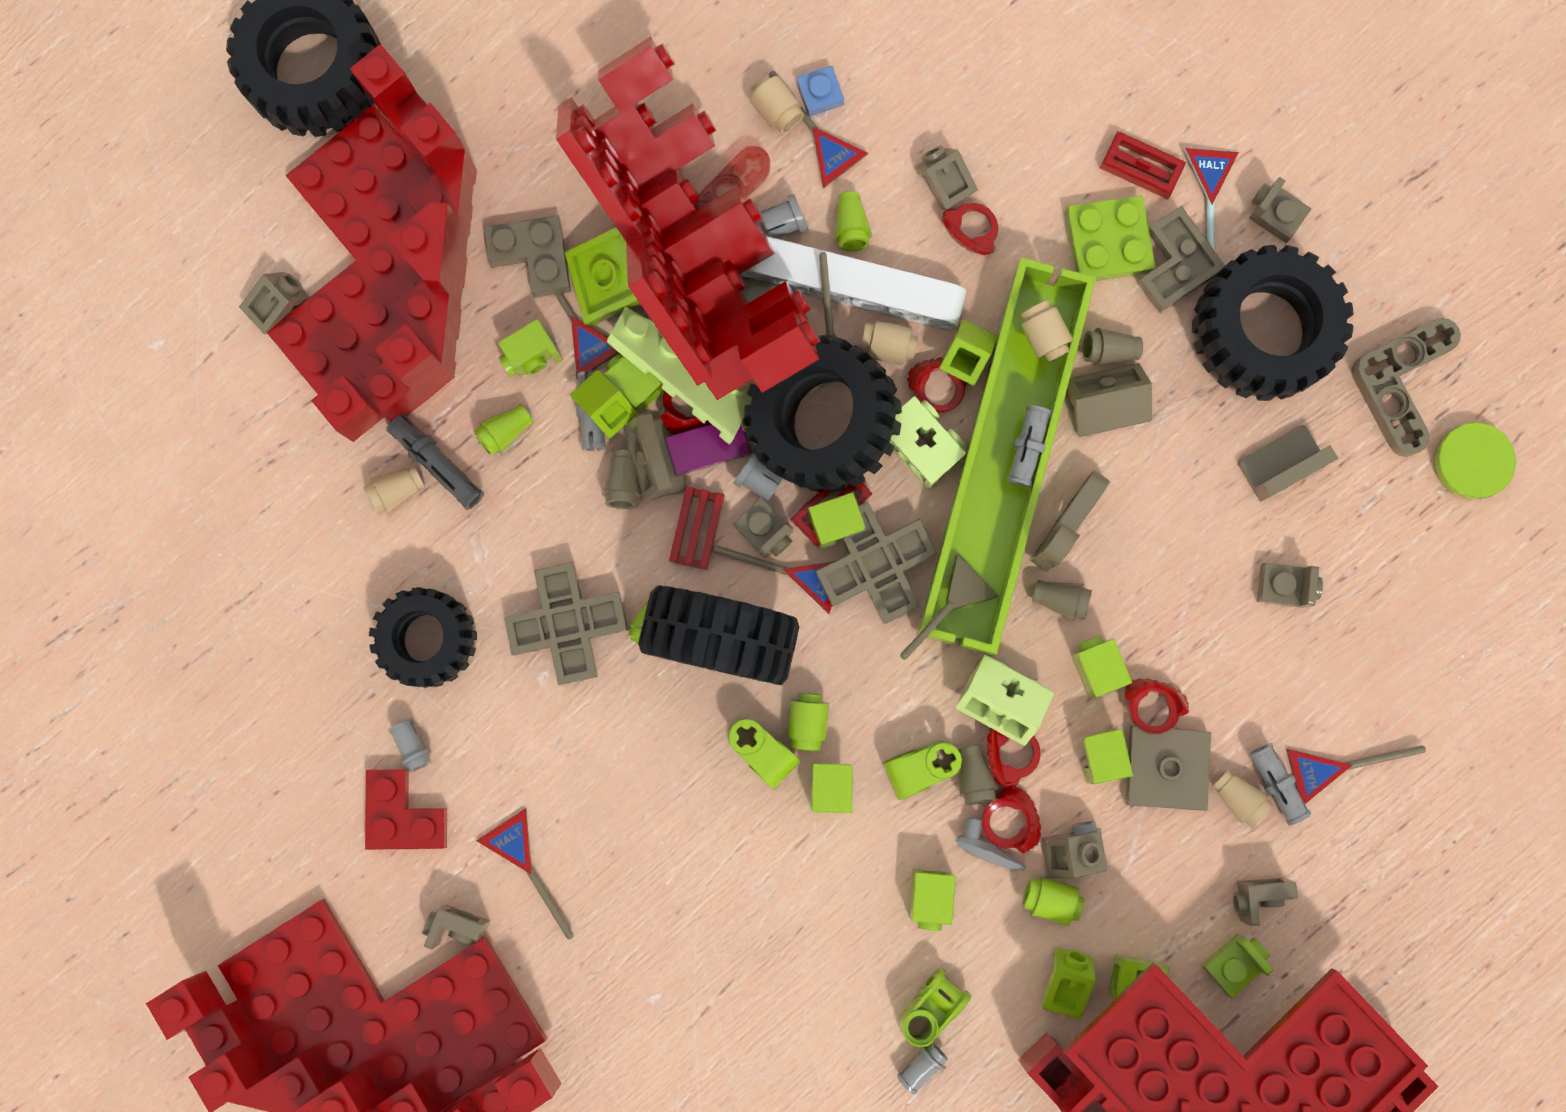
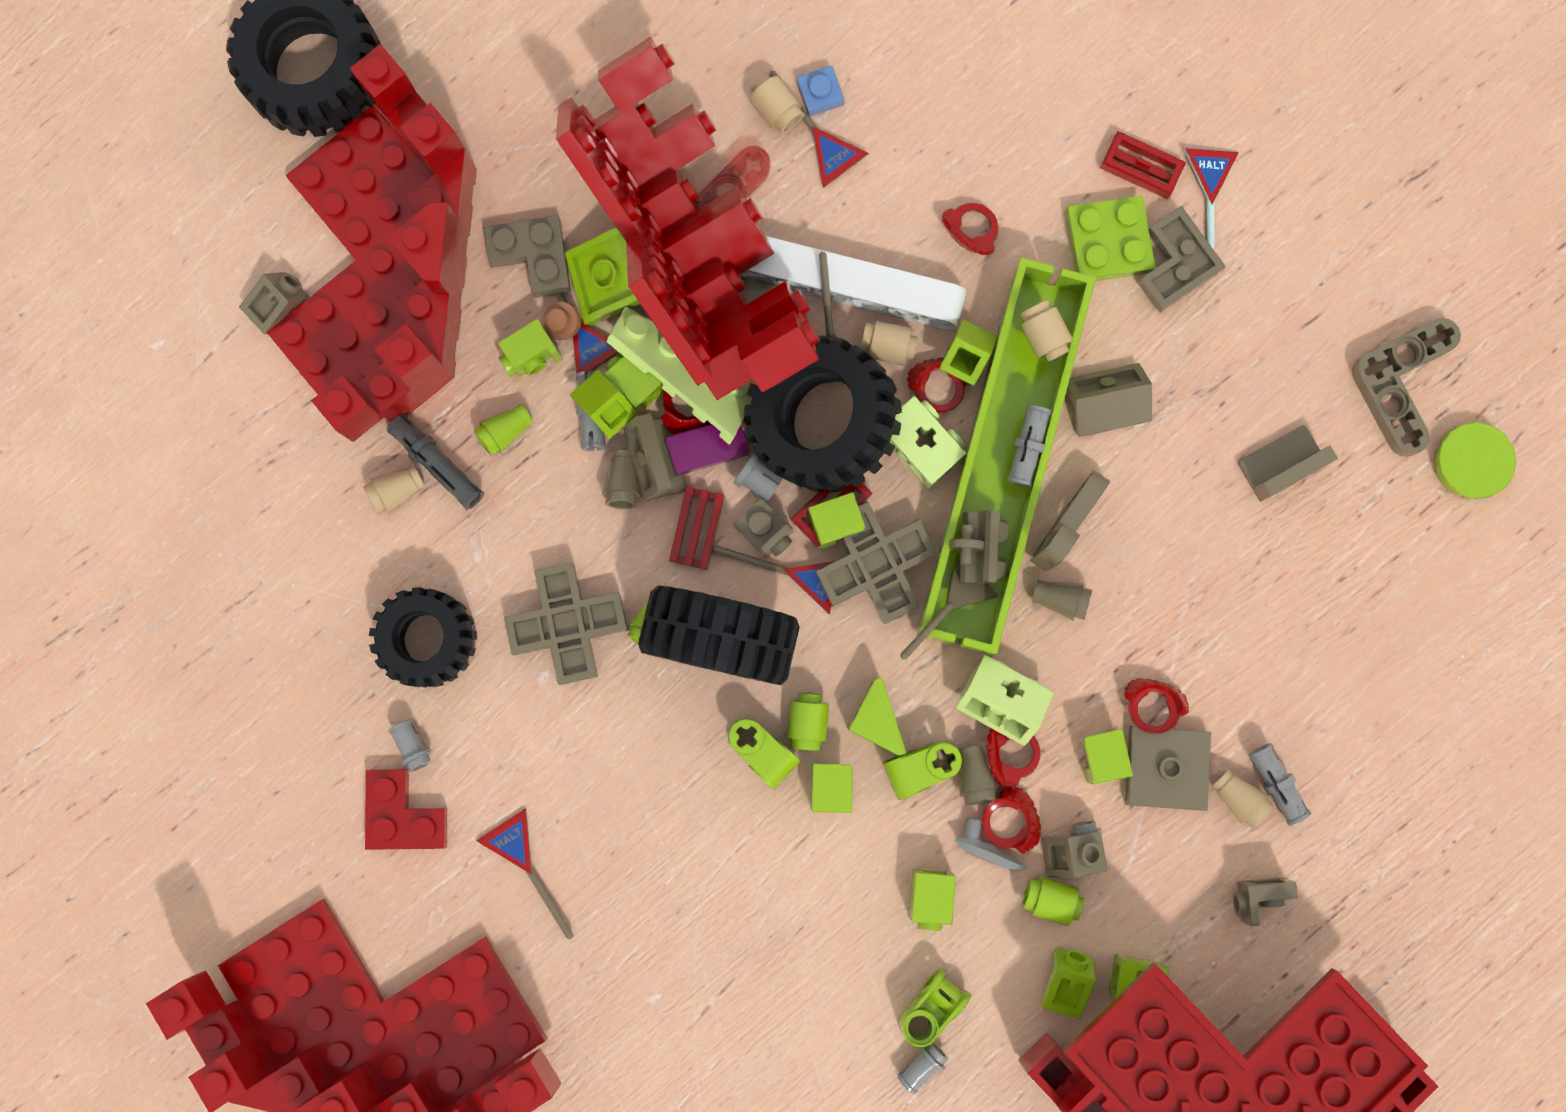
dark tan bracket [422,904,490,950] -> none
light grey bush [760,194,808,238] -> none
lime cone [834,191,872,252] -> none
dark tan bracket [915,146,978,210] -> none
lime brick [1071,635,1132,698] -> none
dark tan cone [1082,328,1143,366] -> none
black tyre [1192,245,1354,401] -> none
lime bracket [1202,934,1274,998] -> none
dark tan bracket [1249,177,1312,243] -> none
dark tan bracket [1257,563,1323,608] -> none
piece [1287,745,1426,804] -> none
none -> nougat plate [544,301,581,340]
none -> lime slope [848,678,907,756]
none -> dark tan hips [949,510,1009,584]

